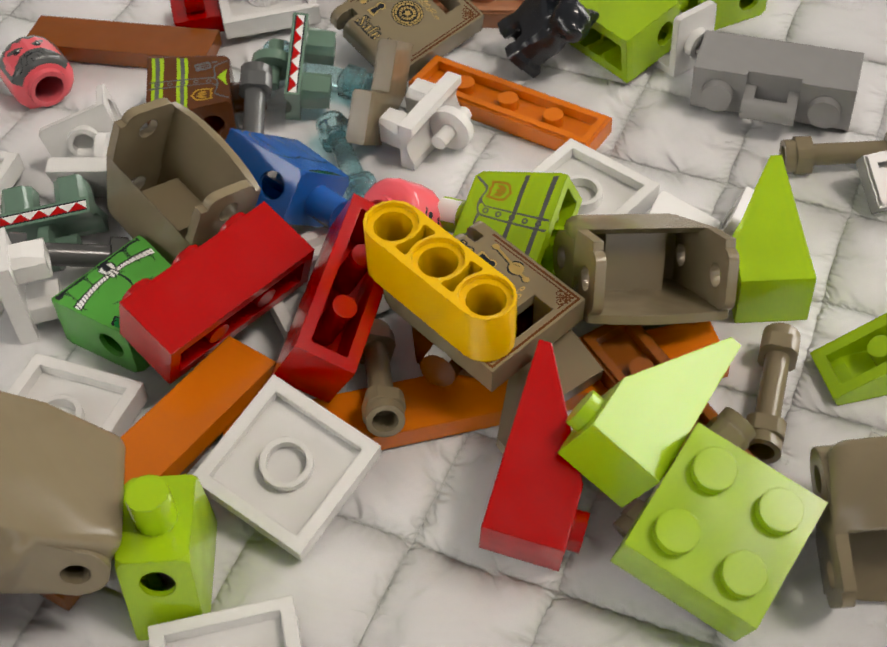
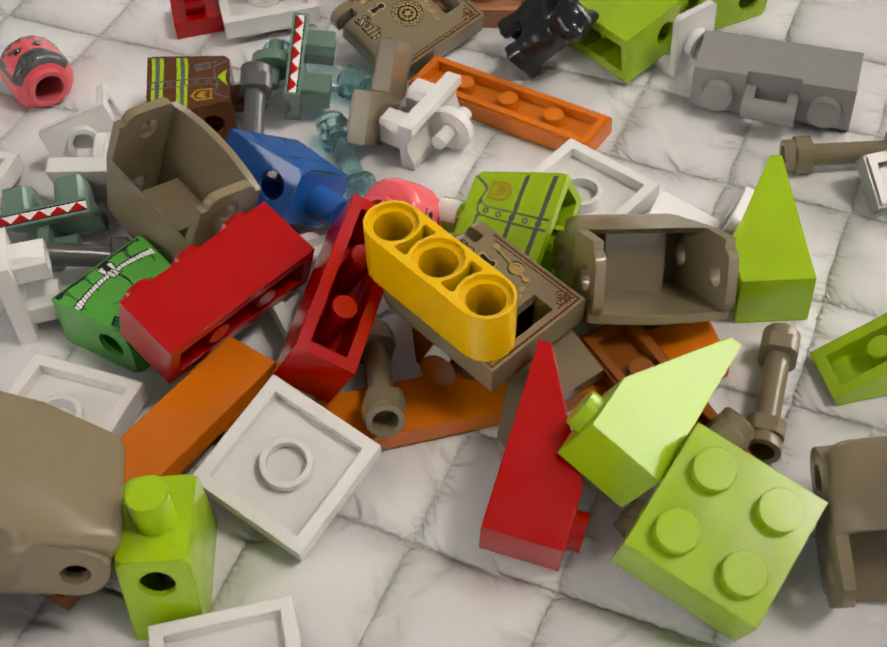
dark orange tile [27,15,222,68] -> none

